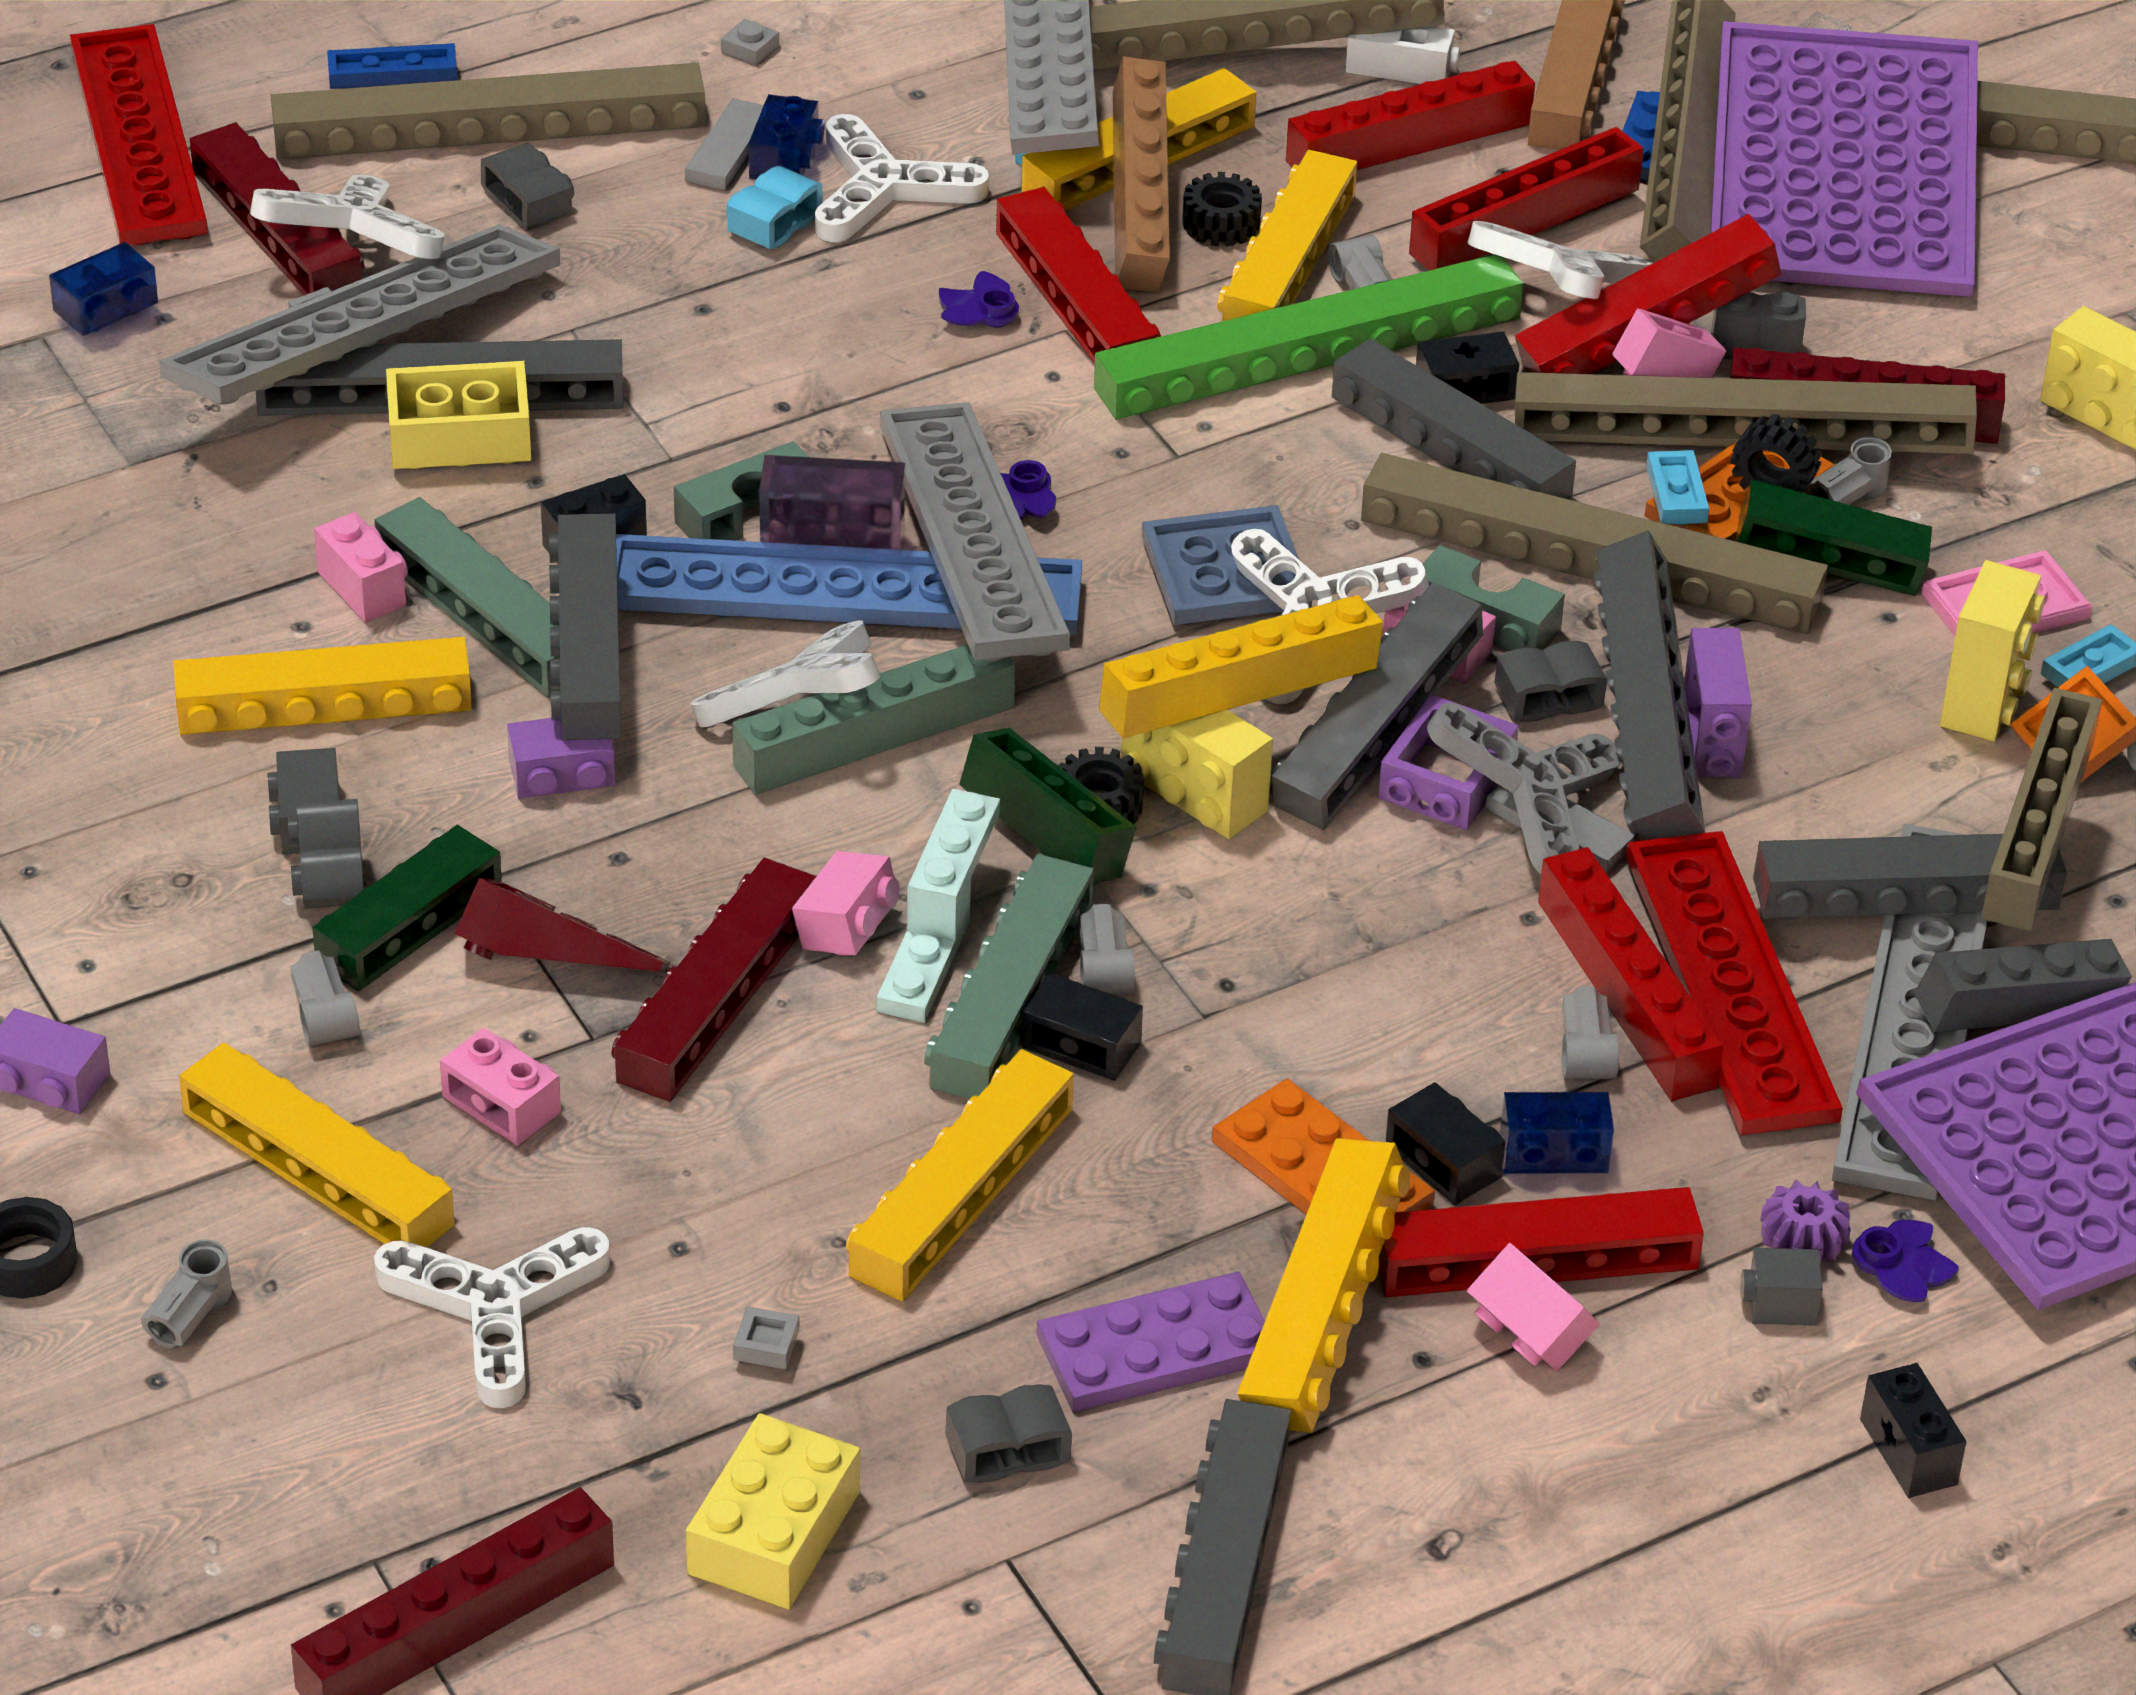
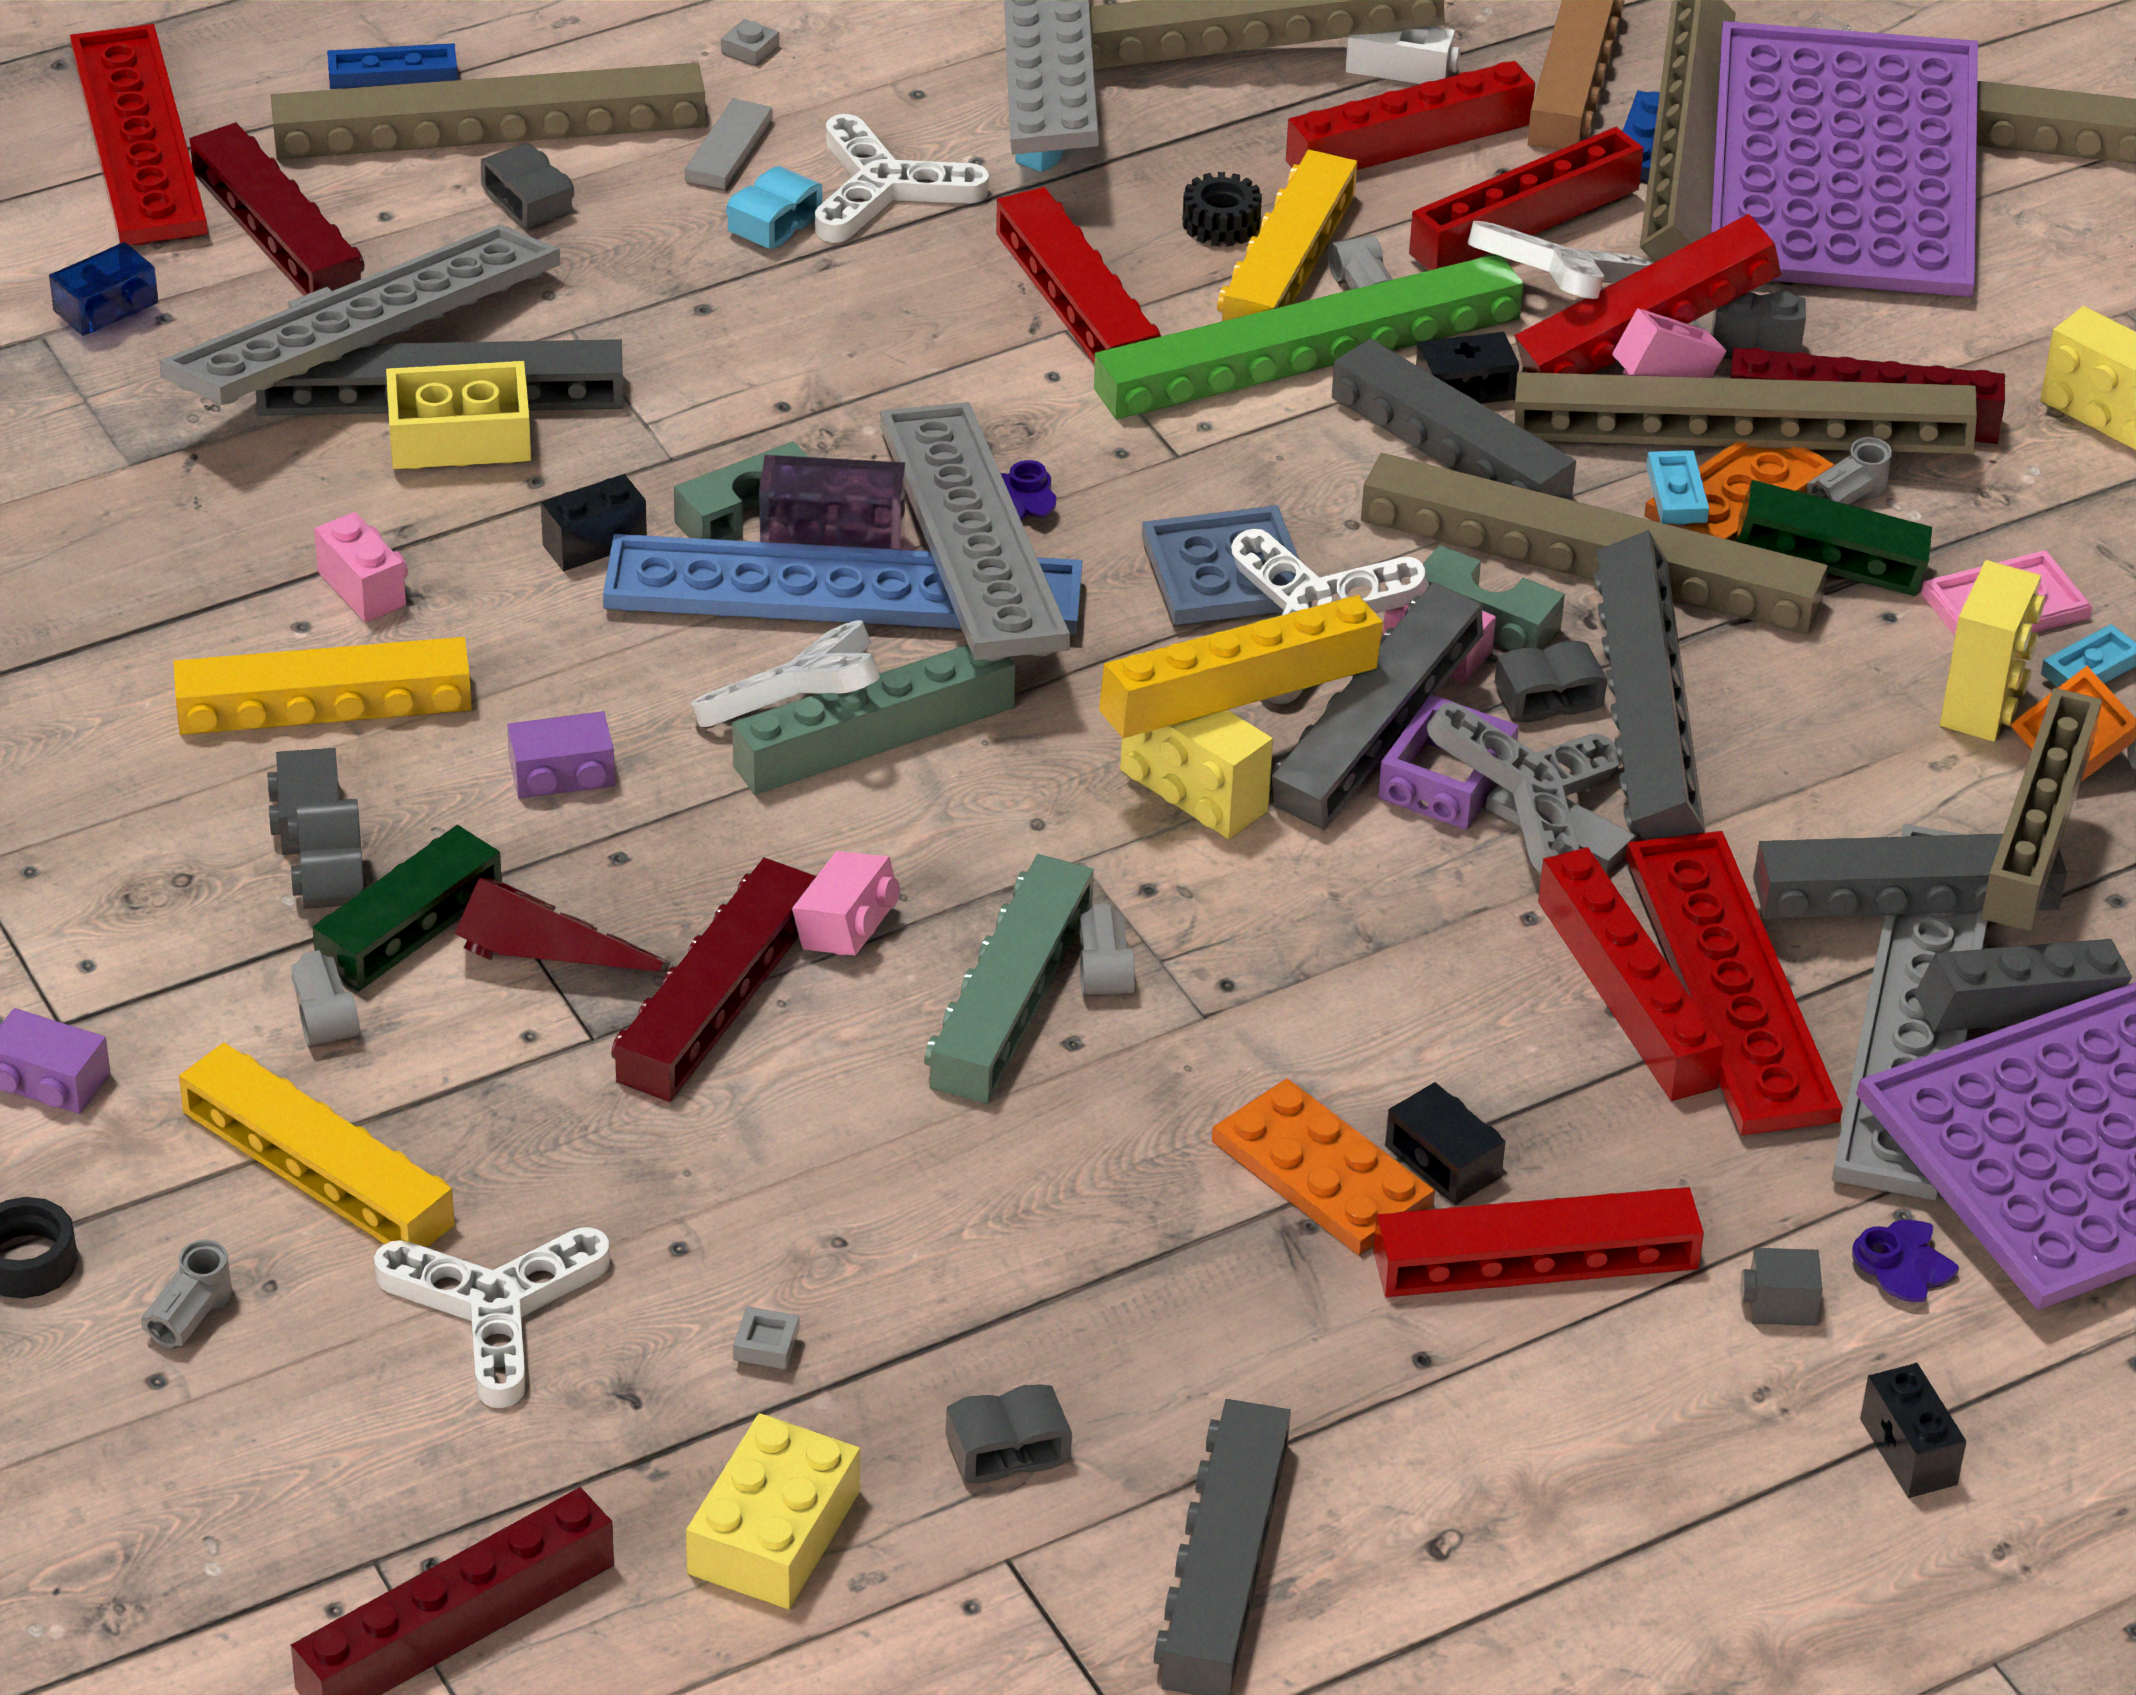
white piece [250,175,445,259] -> none
sand green brick [374,497,560,698] -> none
bright pink brick [440,1027,561,1146] -> none
dark grey brick [549,513,621,740] -> none
clear blue brick [749,94,825,180] -> none
yellow brick [846,1049,1074,1302] -> none
light aqua bracket [876,788,1000,1023] -> none
dark purple plate [939,271,1019,328] -> none
dark green brick [959,727,1137,885] -> none
yellow brick [1021,68,1257,210] -> none
black brick [1022,973,1143,1081] -> none
medium lavender plate [1036,1271,1265,1413] -> none
black tyre [1059,747,1144,825] -> none
medium nougat brick [1113,56,1170,293] -> none
yellow brick [1237,1138,1410,1433] -> none
bright pink brick [1466,1243,1600,1372] -> none
clear blue brick [1500,1092,1614,1174] -> none
light grey piece [1562,986,1619,1079] -> none
medium lavender window [1684,628,1752,778] -> none
black tyre [1730,414,1822,493] -> none
medium lavender gear [1760,1179,1851,1262] -> none

